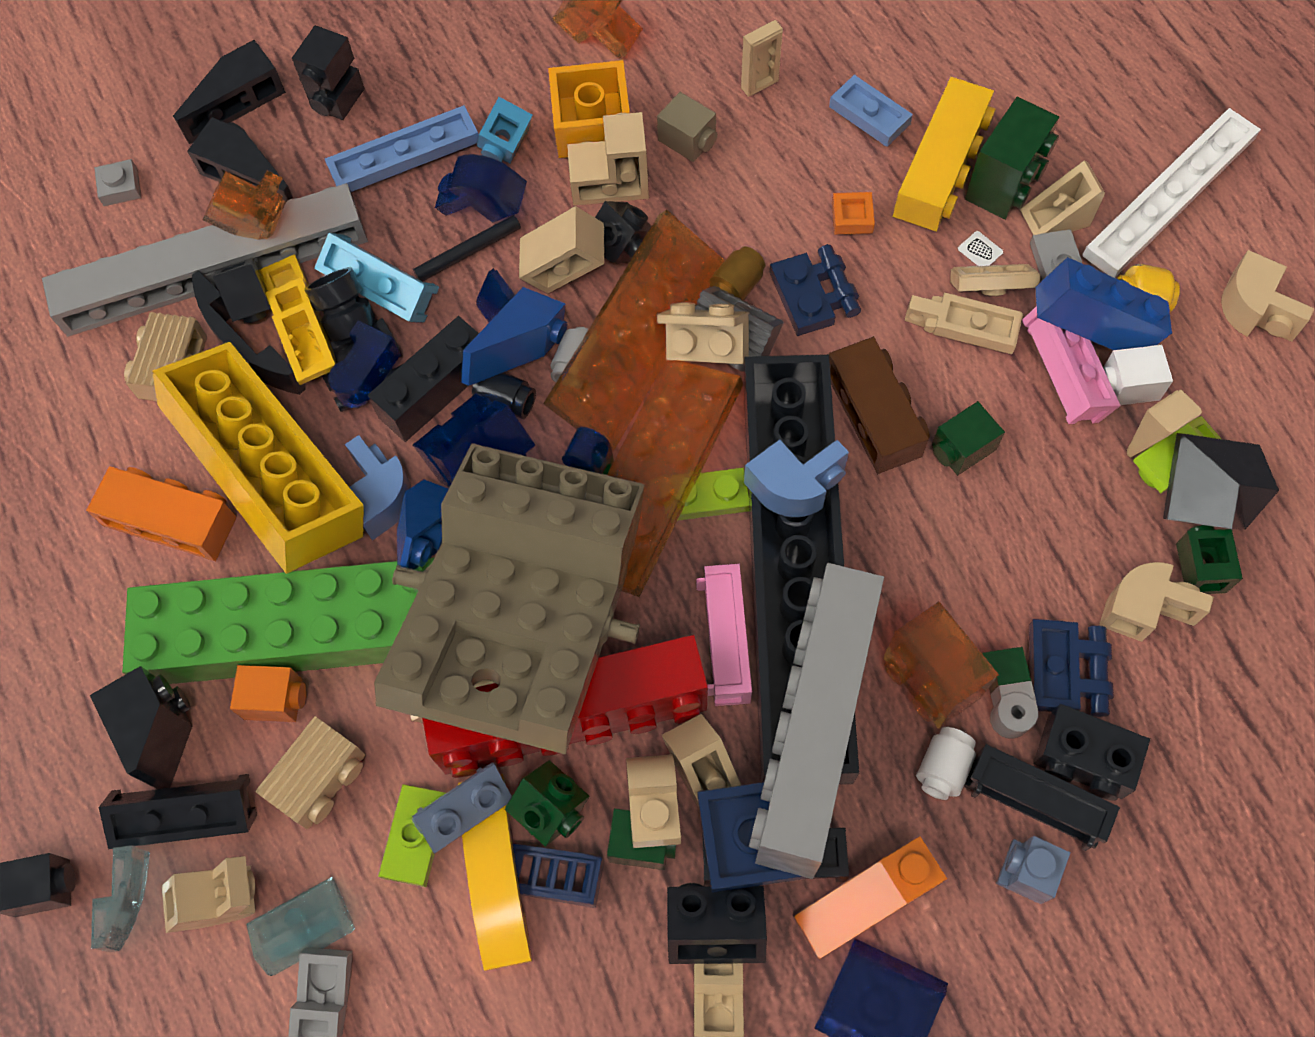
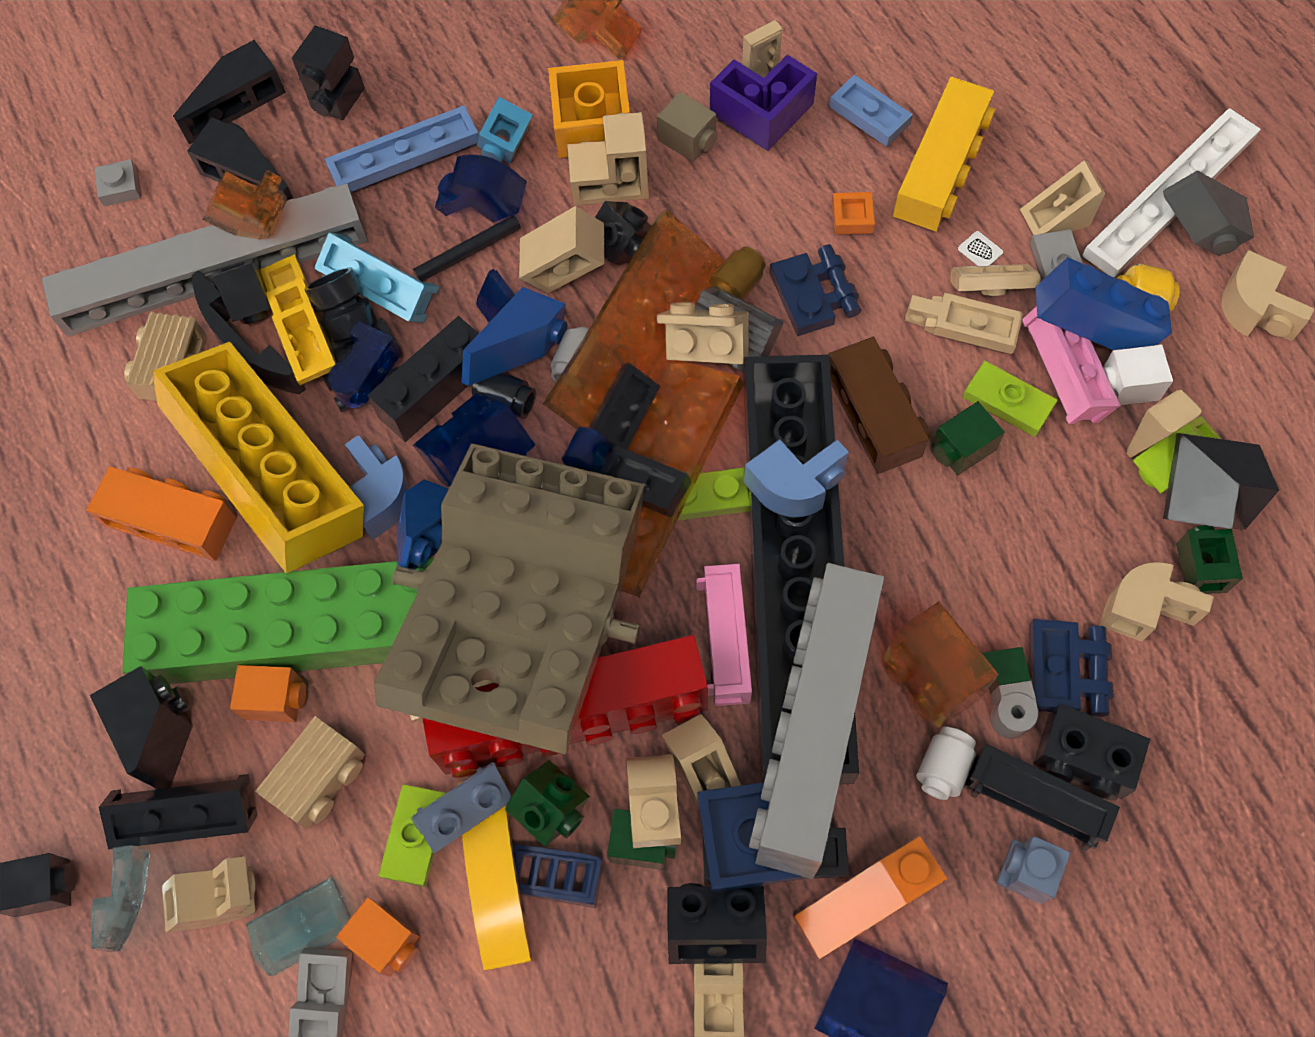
dark green brick [965,97,1060,220] -> none
none -> orange brick [336,897,420,977]
none -> black plate [585,362,660,452]
none -> black plate [599,445,692,518]
none -> dark purple brick [710,54,817,151]
none -> lime plate [962,361,1058,437]
none -> dark grey slope [1163,170,1254,256]

